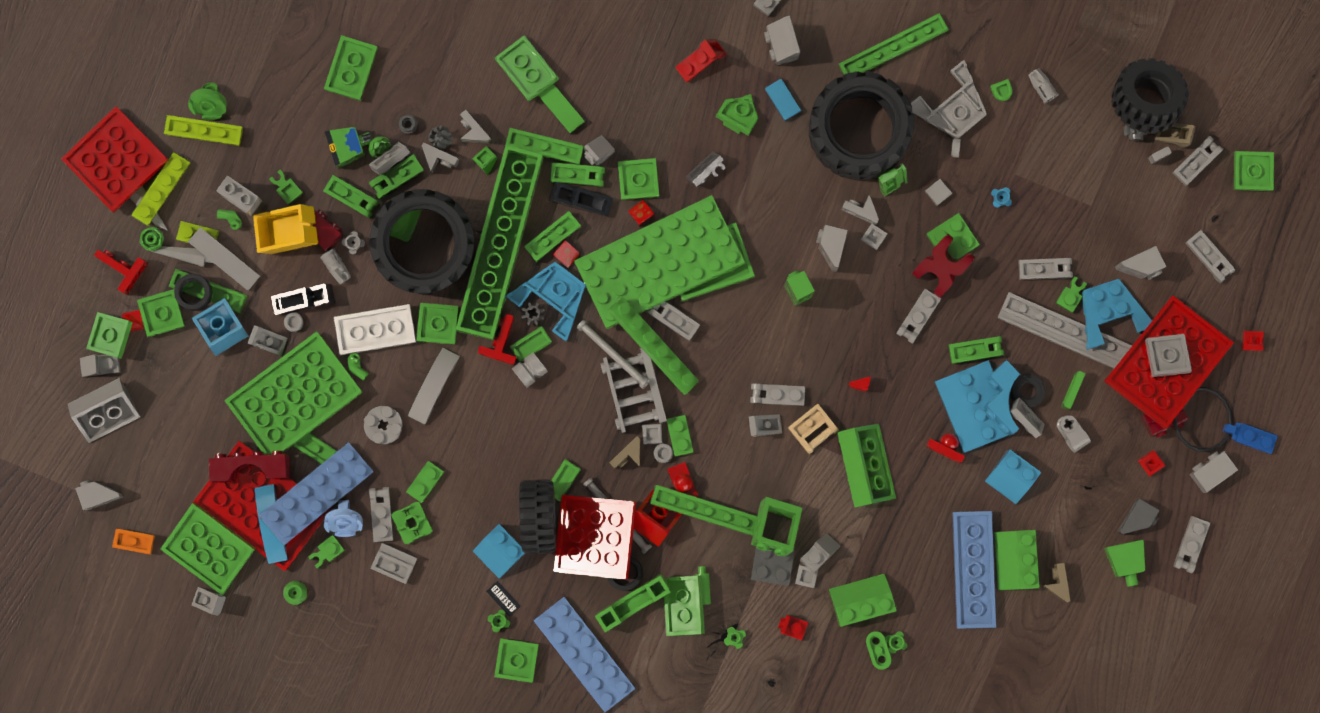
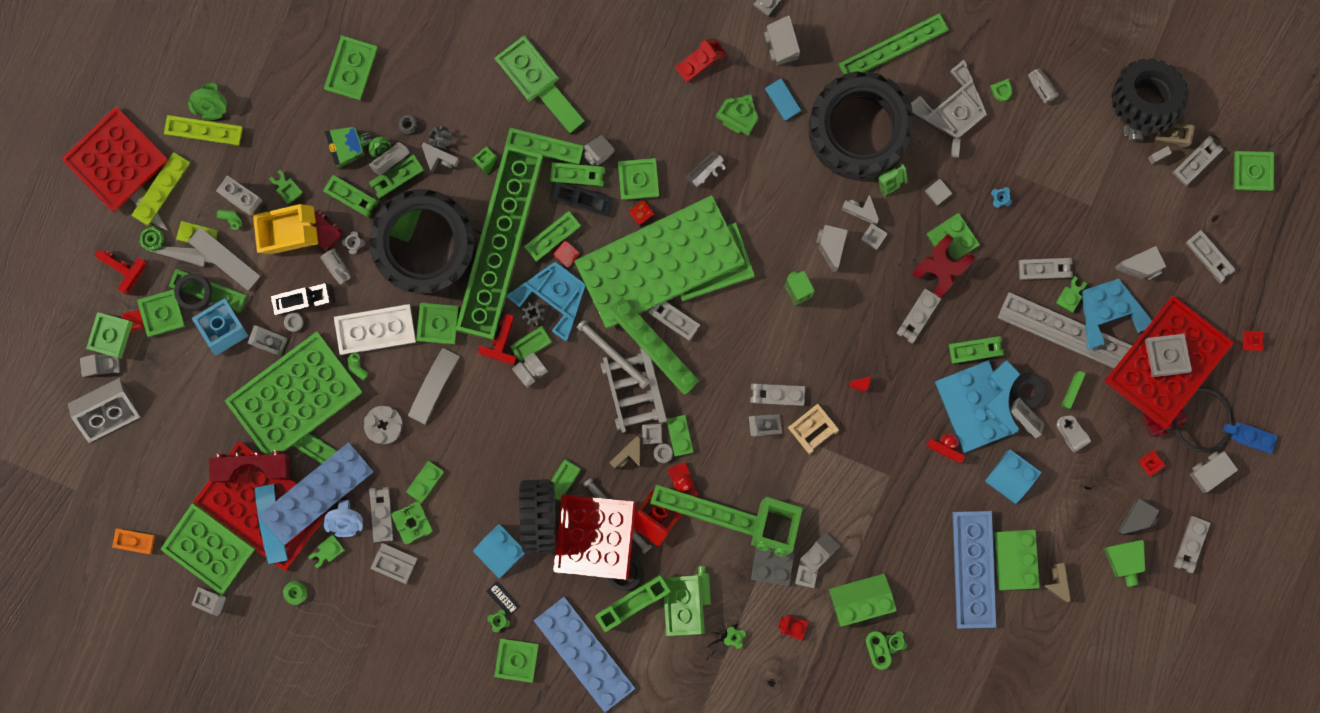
light grey slope [75,480,123,511] -> none
light grey slope [460,110,492,144] -> none
bright green slope [837,424,896,507] -> none

